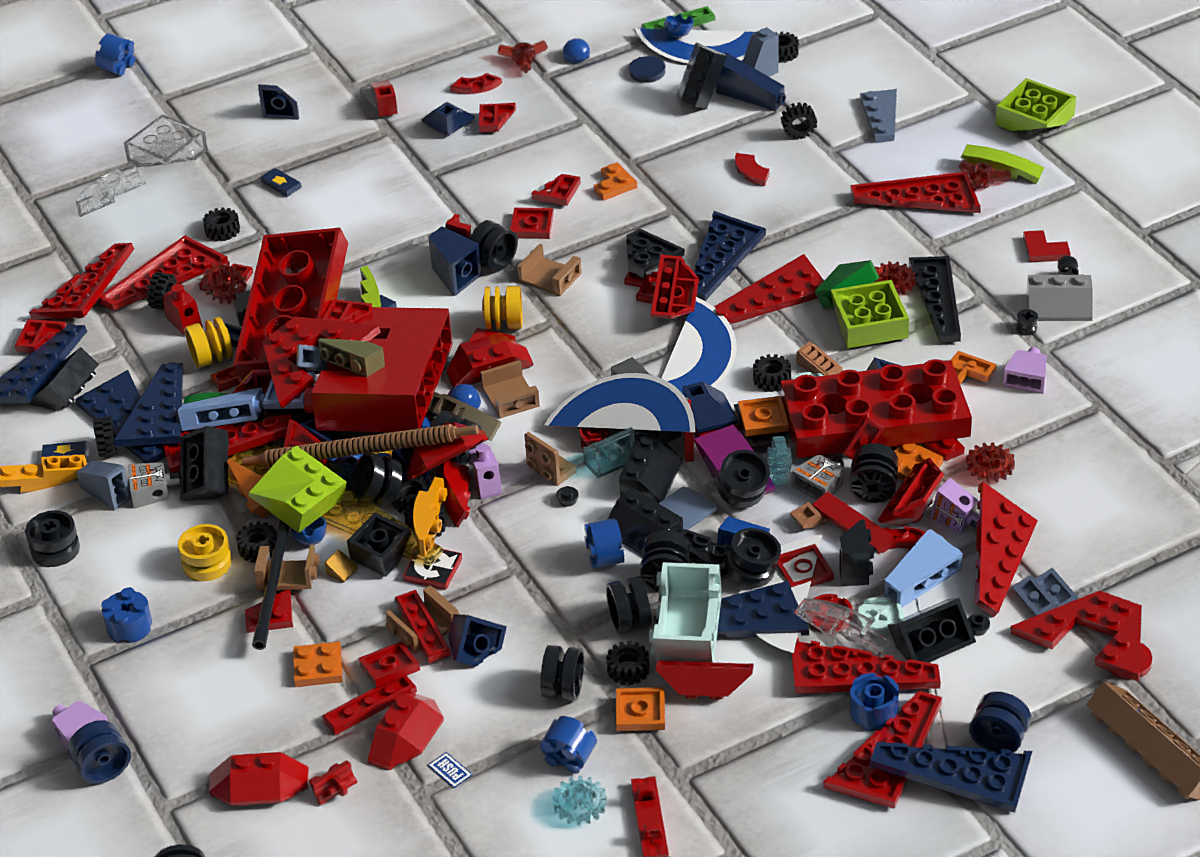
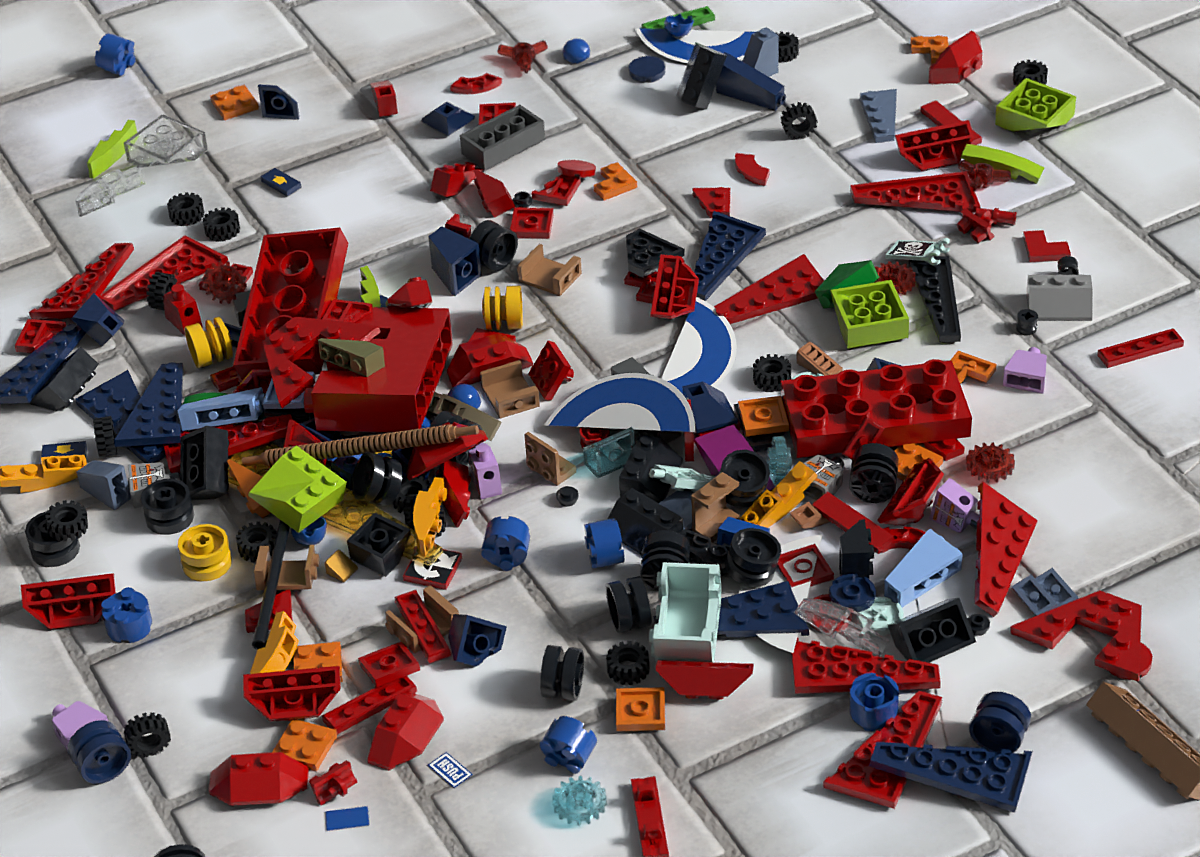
sand blue slope [296,345,328,372] -> none
none -> red wedge [21,573,116,630]
none -> black tyre [45,500,88,542]
none -> dark blue slope [71,293,125,346]
none -> lime slope [87,120,138,179]
none -> black tyre [124,712,171,757]
none -> black wheel [141,479,194,535]
none -> black tyre [167,192,204,226]
none -> orange plate [210,85,259,120]
none -> red wedge [243,666,341,722]
none -> light orange slope [250,611,299,674]
none -> orange plate [272,719,337,771]
none -> blue sticker [326,806,369,831]
none -> red wedge [385,277,432,308]
none -> red slope [430,162,483,197]
none -> dark grey brick [460,105,545,171]
none -> red slope [473,169,515,218]
none -> blue brick [481,516,530,571]
none -> black plate [513,191,532,208]
none -> red plate [528,341,574,401]
none -> red tile [557,160,596,178]
none -> light aqua plate [649,464,716,492]
none -> medium nougat panel [691,472,740,542]
none -> red wing [693,187,731,218]
none -> light orange slope [739,461,818,528]
none -> dark blue tile [829,574,876,613]
none -> flag [885,238,950,266]
none -> red wedge [895,120,974,171]
none -> orange plate [910,35,949,64]
none -> red tile [920,100,982,145]
none -> red wedge [929,30,983,85]
none -> red hips [957,208,995,243]
none -> red pin [975,207,1017,225]
none -> black tyre [1013,60,1048,87]
none -> red tile [1097,328,1184,368]

